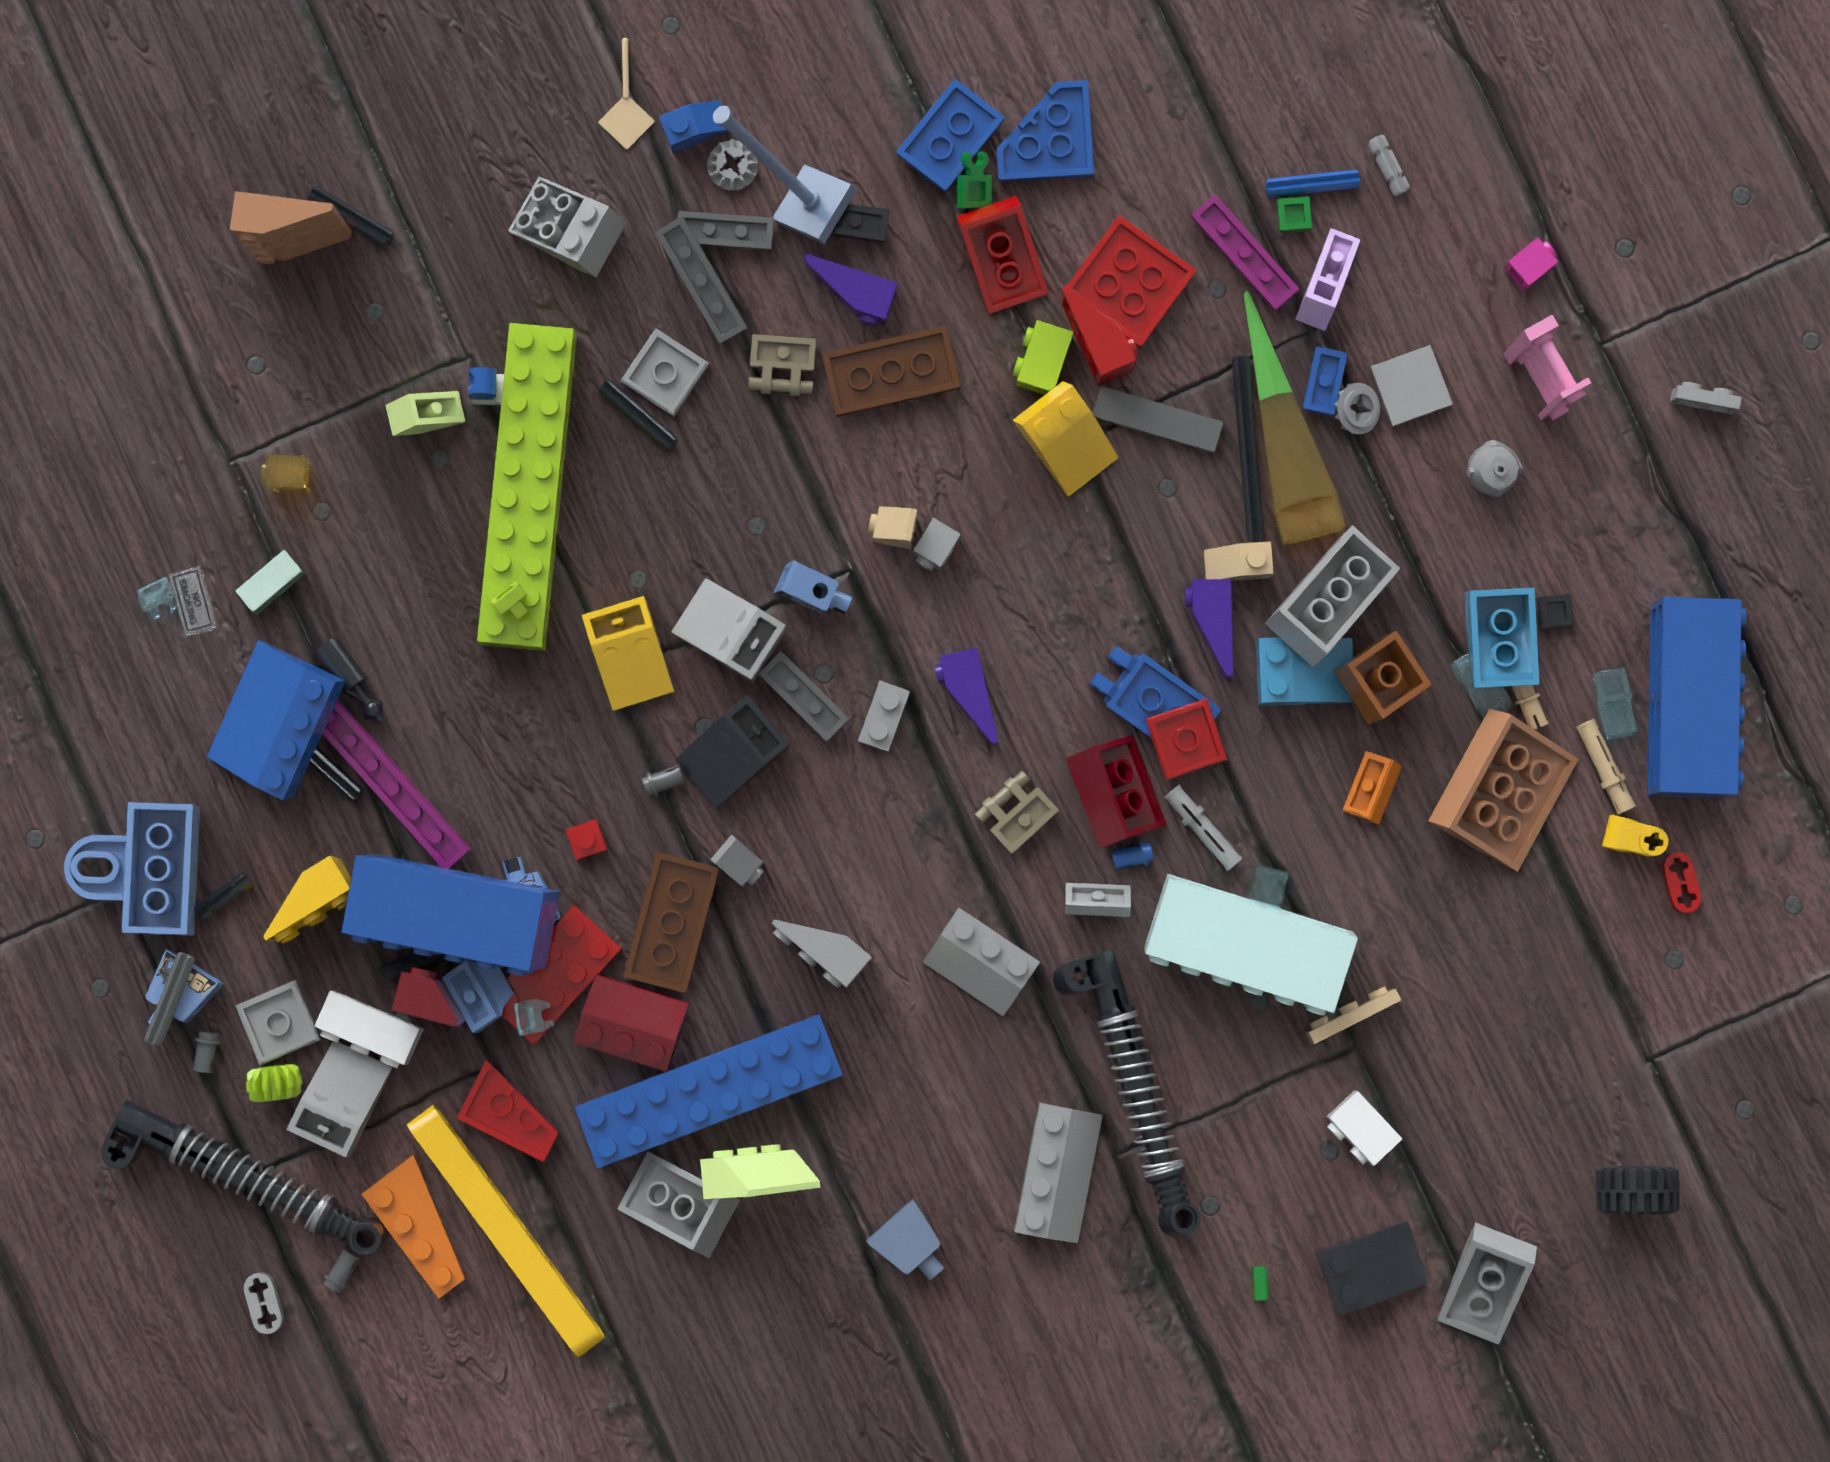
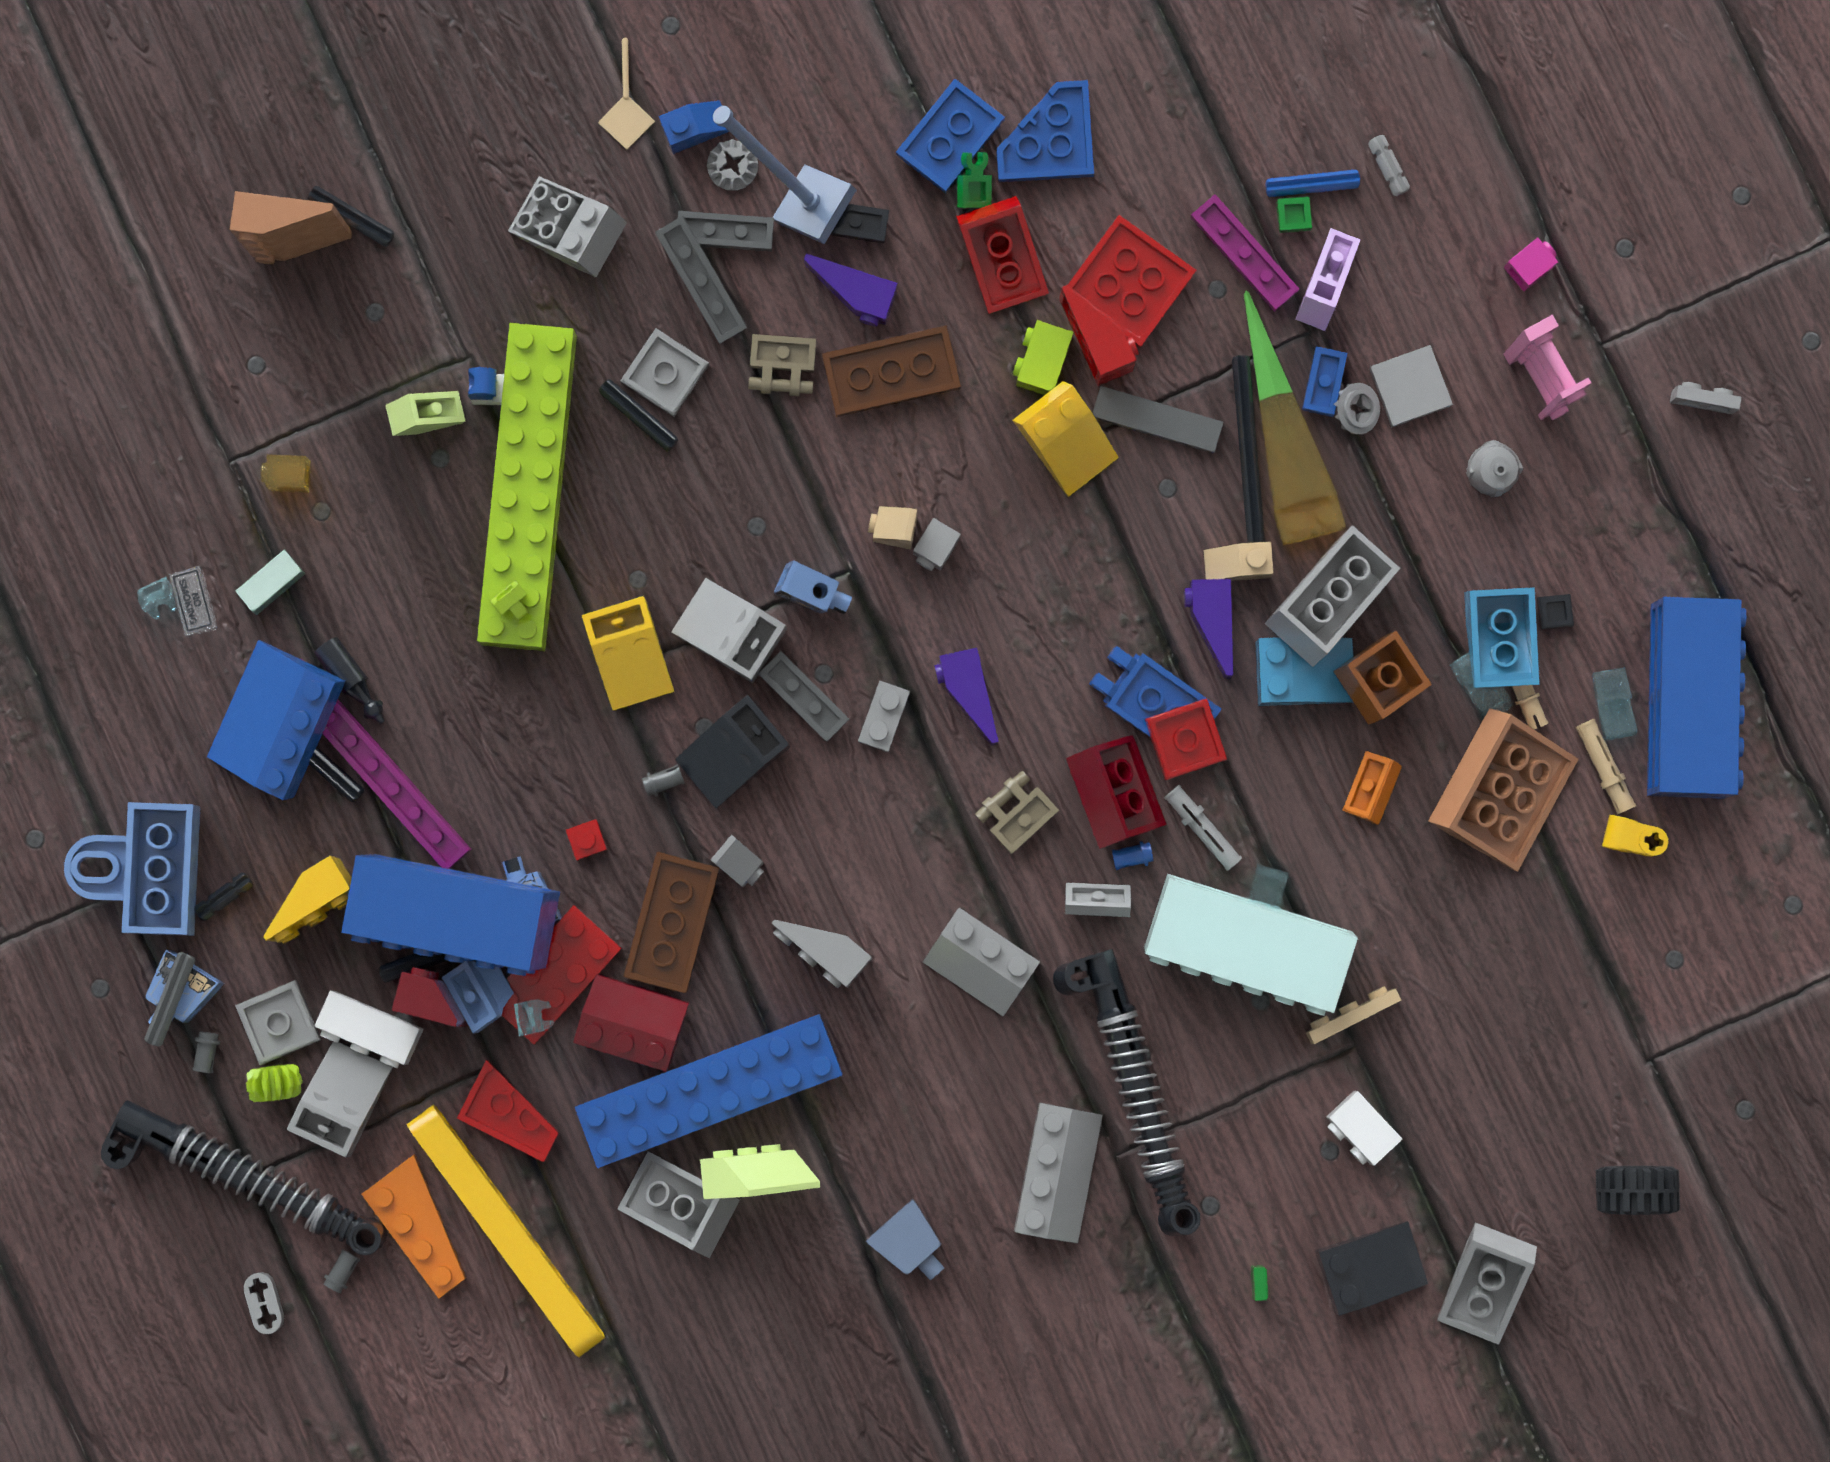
red beam [1661,853,1701,913] -> none

